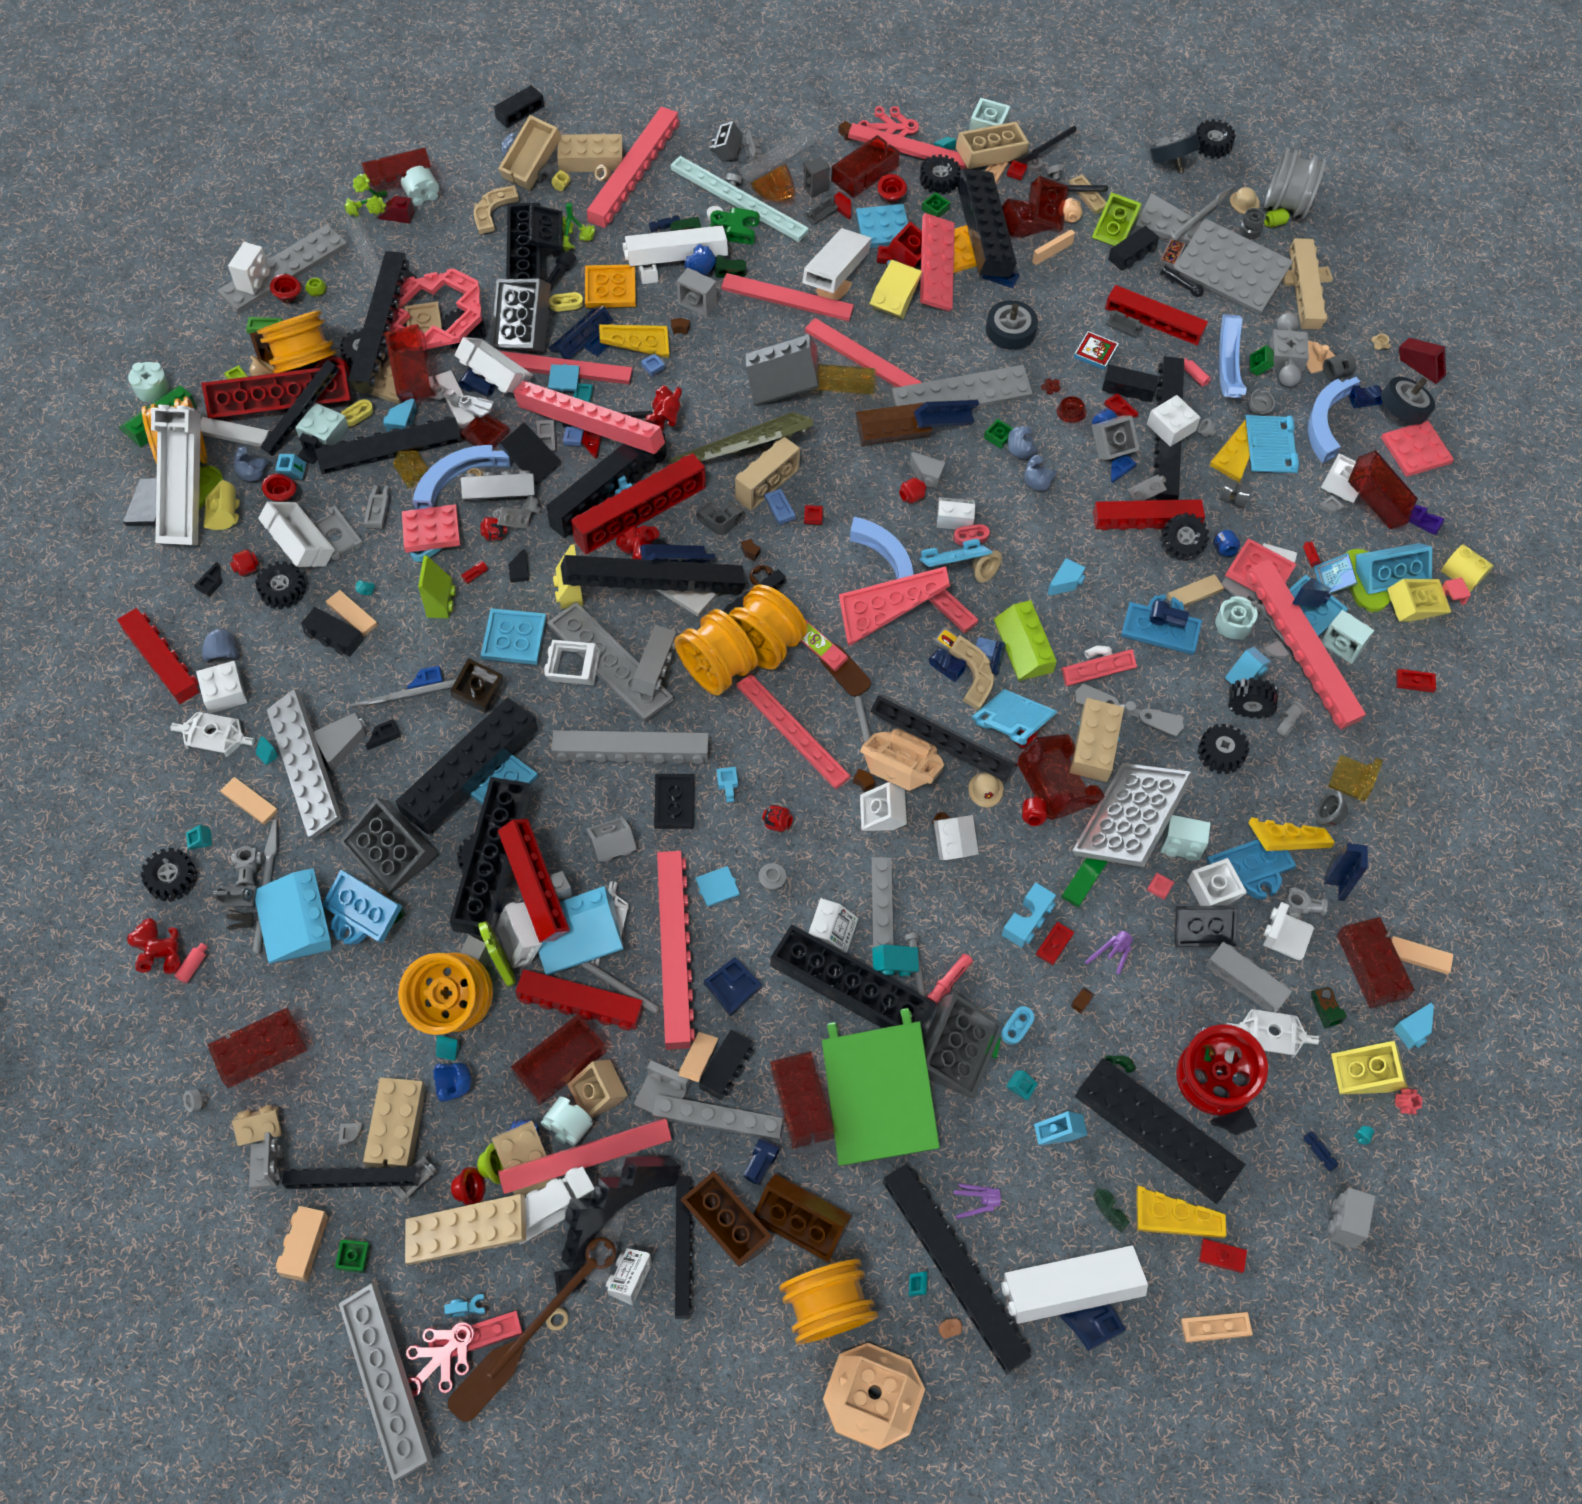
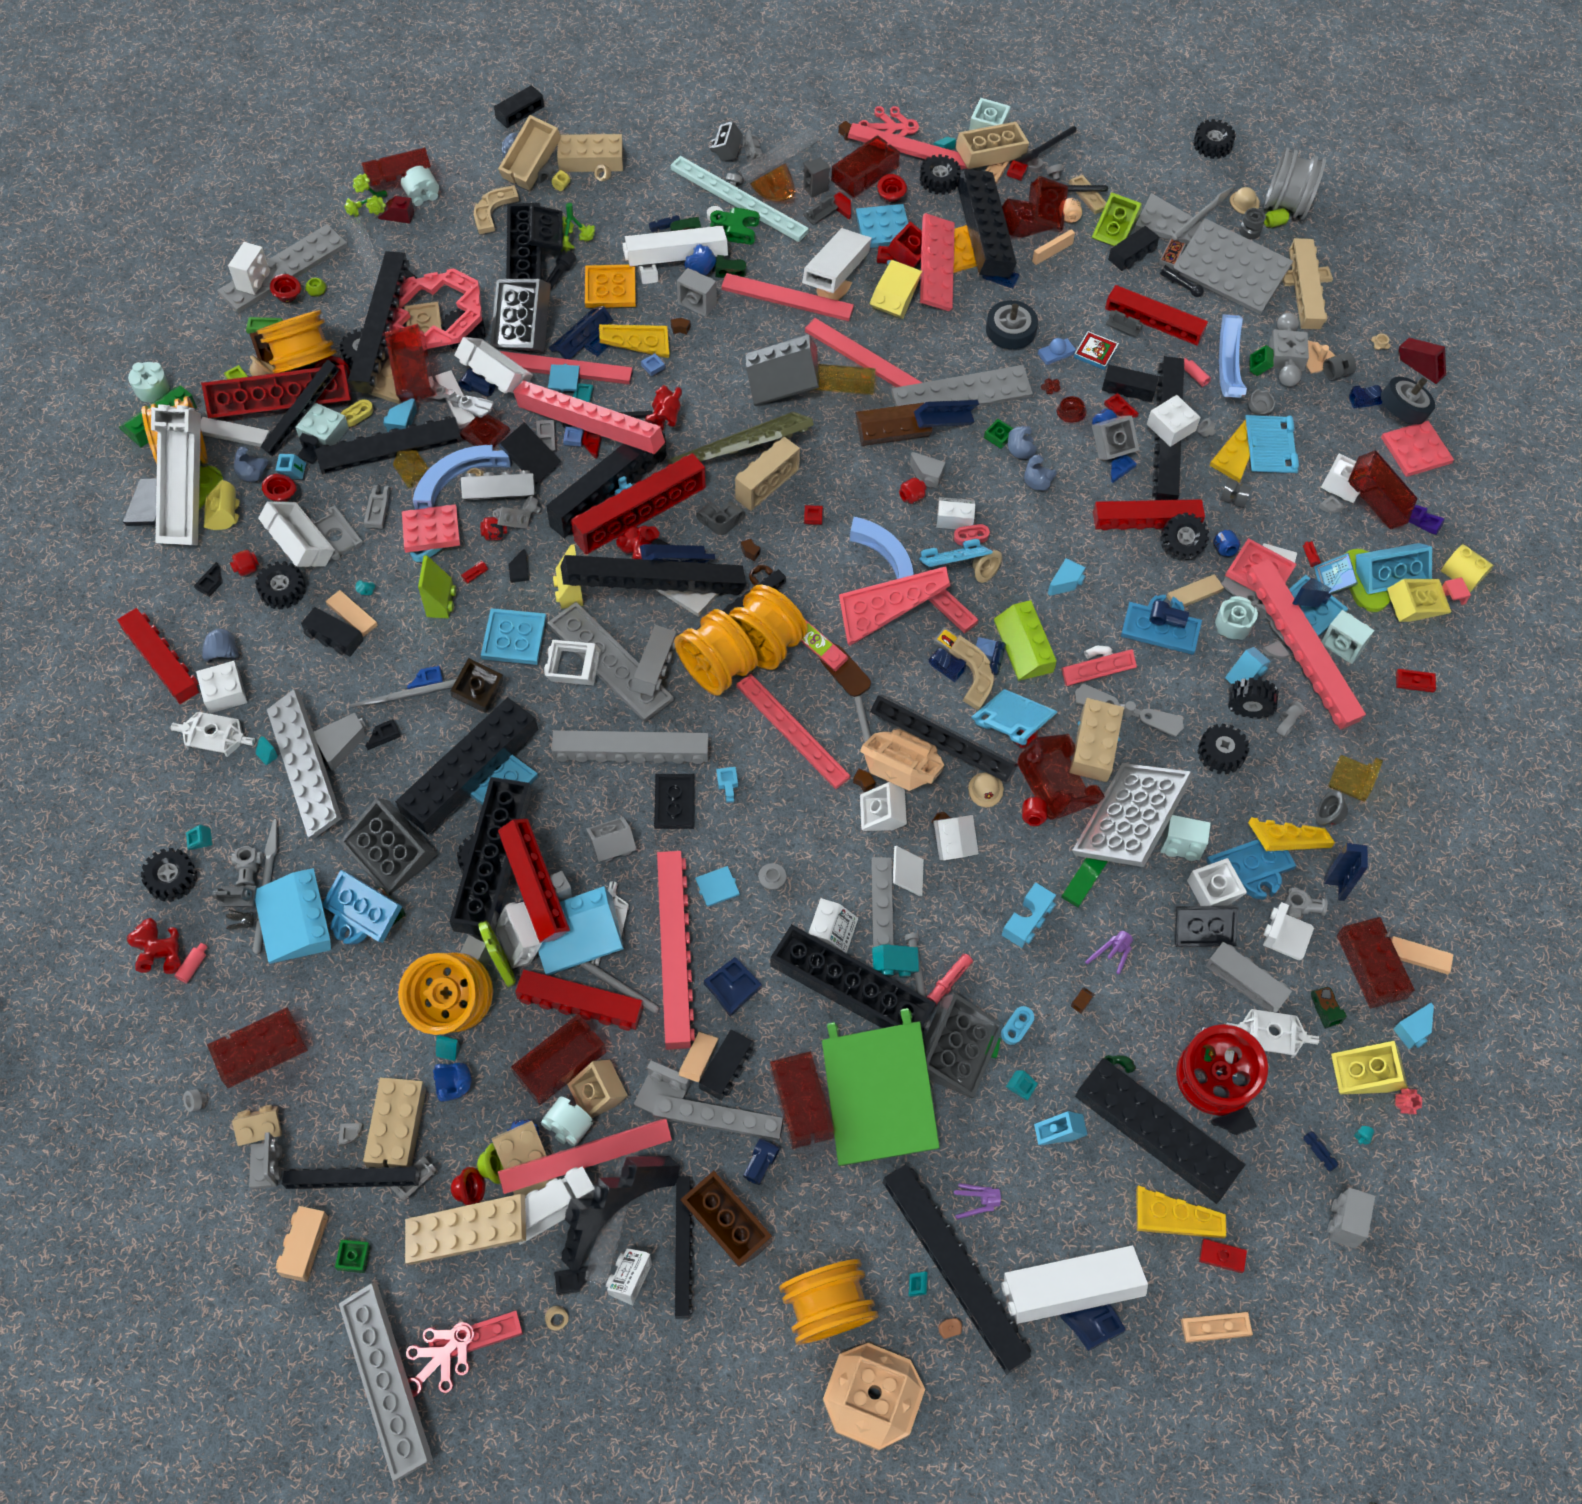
light nougat tile [220,777,278,826] -> none
medium azure plate [444,1294,486,1318] -> none
reddish brown piece [448,1237,617,1422] -> none
light yellow plate [549,292,583,312] -> none
coral brick [587,106,680,228] -> none
reddish brown slope [753,1174,852,1263] -> none
red head [762,805,793,832] -> none
medium blue plate [764,489,796,525] -> none
green piece [921,192,951,218] -> none
red plate [1036,922,1074,966] -> none
clear green slope [1093,1187,1130,1233] -> none
light grey hinge [1127,475,1167,501] -> none
coral tile [1147,873,1174,900] -> none
black wheel [1150,131,1200,173] -> none
light blue arch [1308,377,1360,463] -> none
none -> white piece [893,846,924,896]
none -> medium blue tile [1038,338,1076,365]

